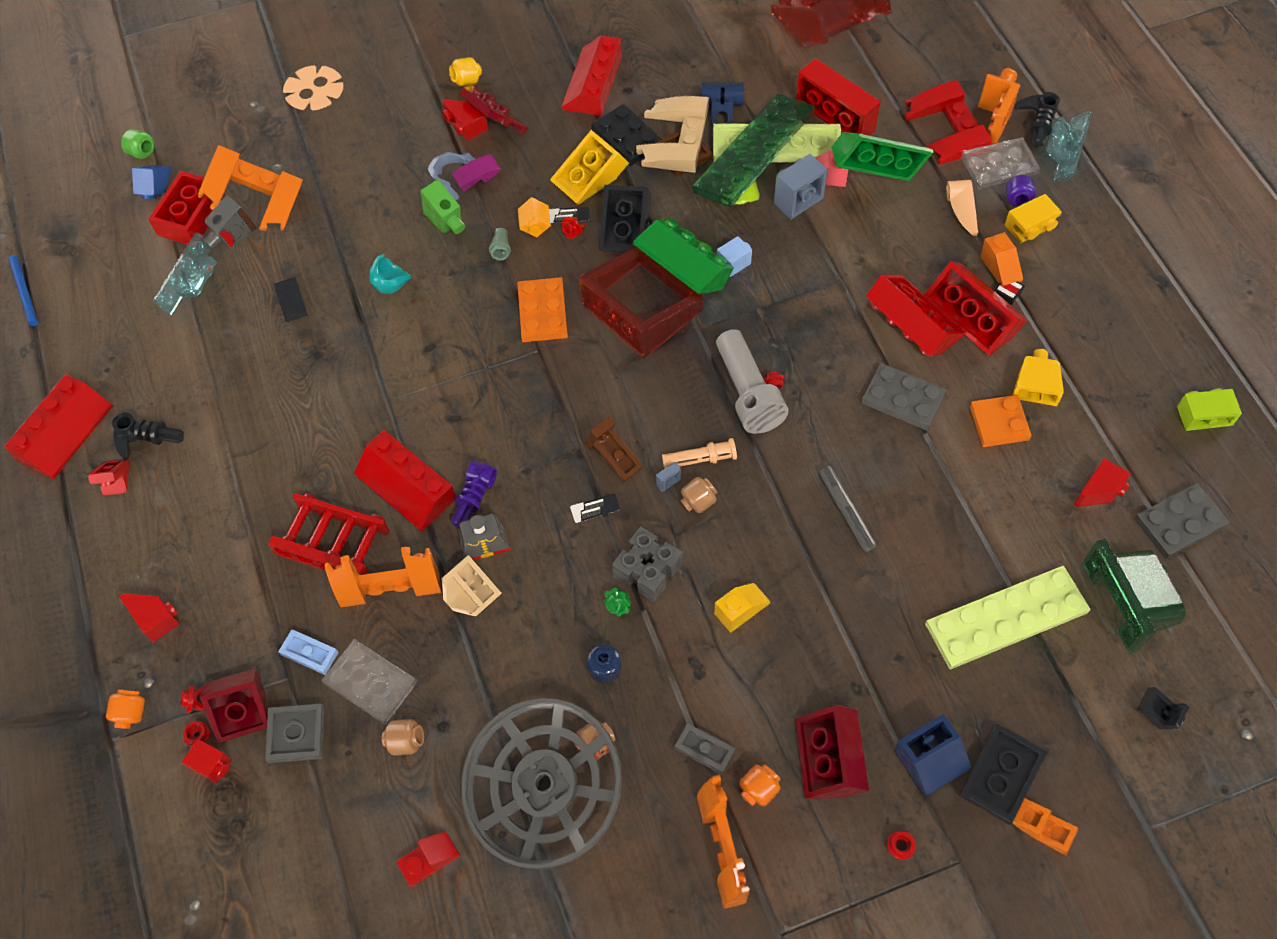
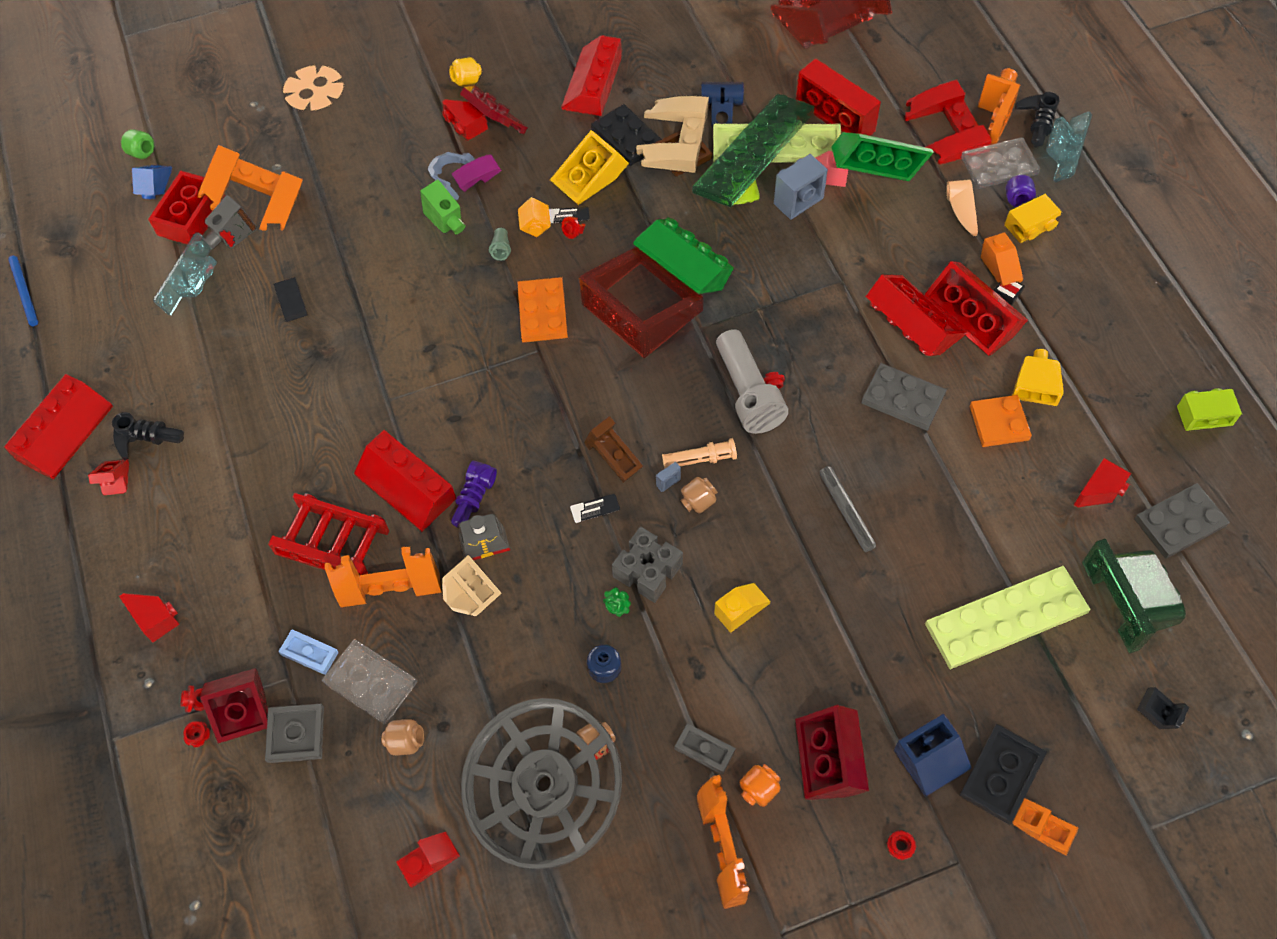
orange head [106,690,145,729] -> none
red brick [181,739,232,784] -> none
teal hair [369,253,412,294] -> none
black slope [599,185,651,254] -> none
light blue brick [717,236,752,277] -> none

